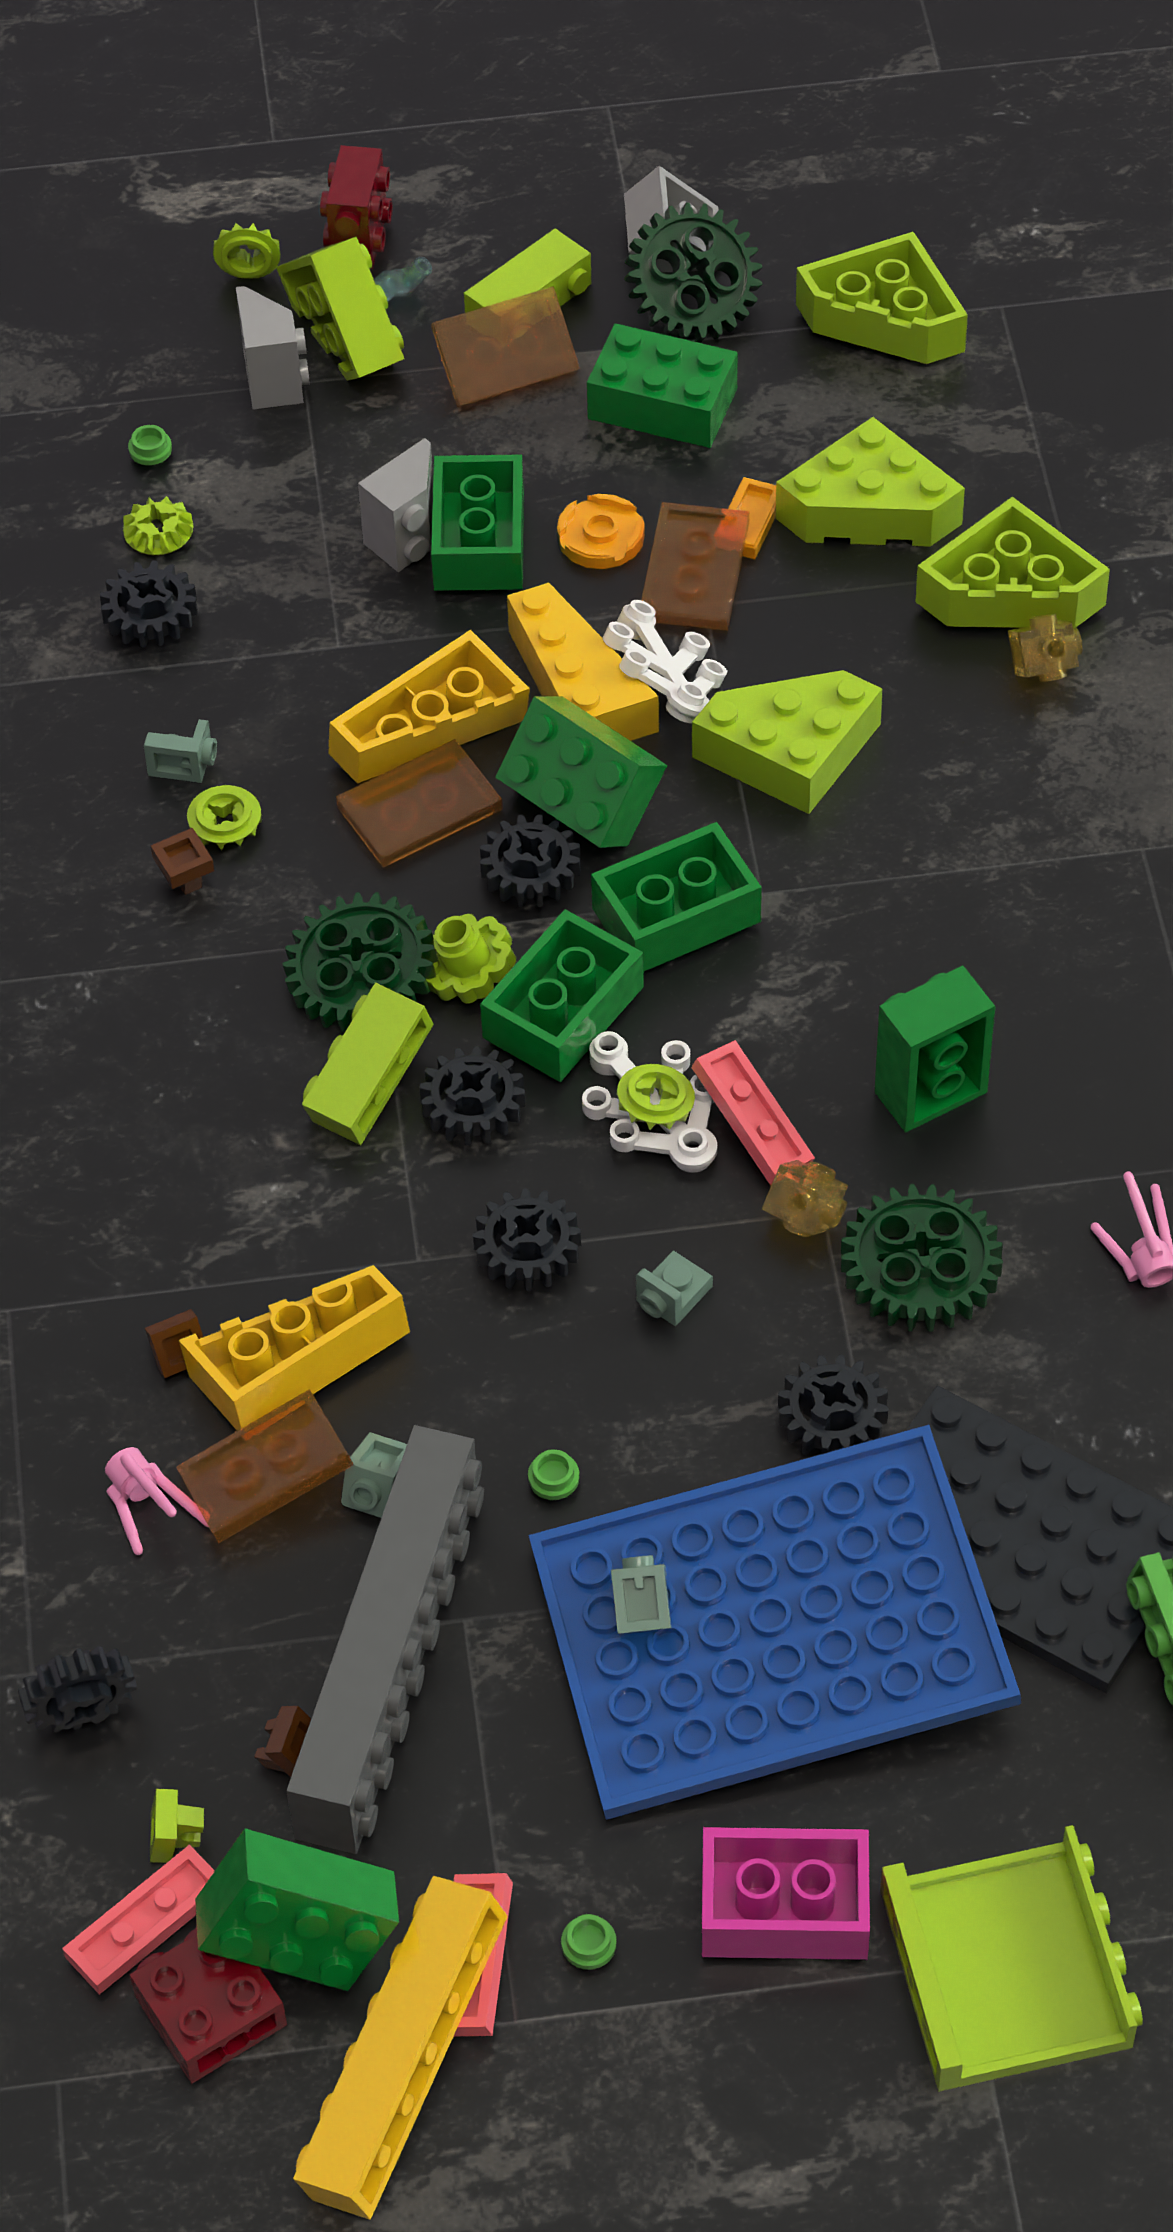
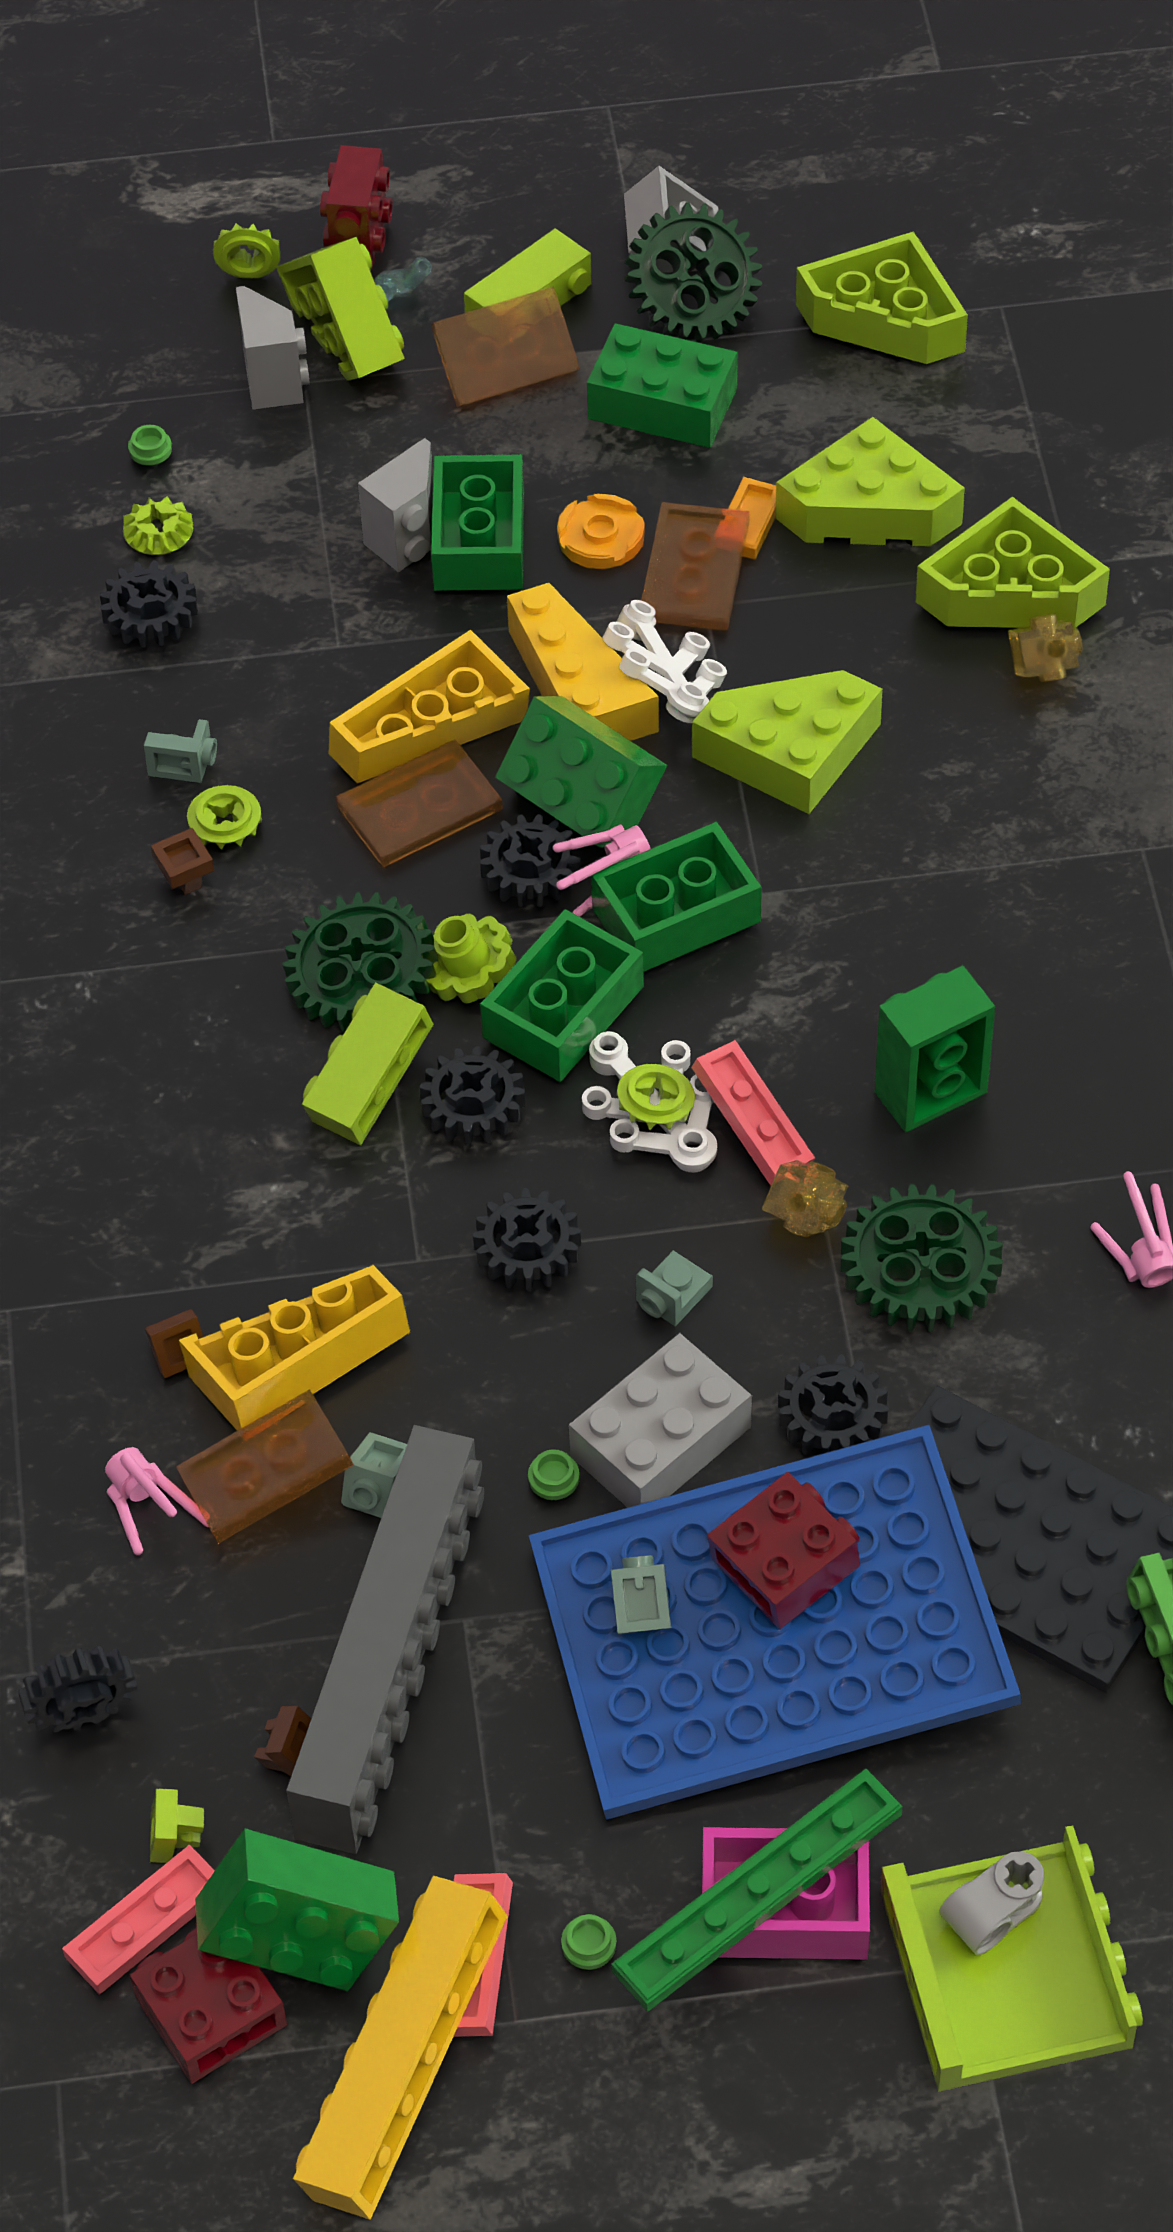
none -> bright pink plant [553,824,651,917]
none -> light grey brick [569,1333,752,1508]
none -> green tile [611,1769,903,2012]
none -> dark red brick [707,1472,861,1629]
none -> light grey piece [939,1851,1044,1955]

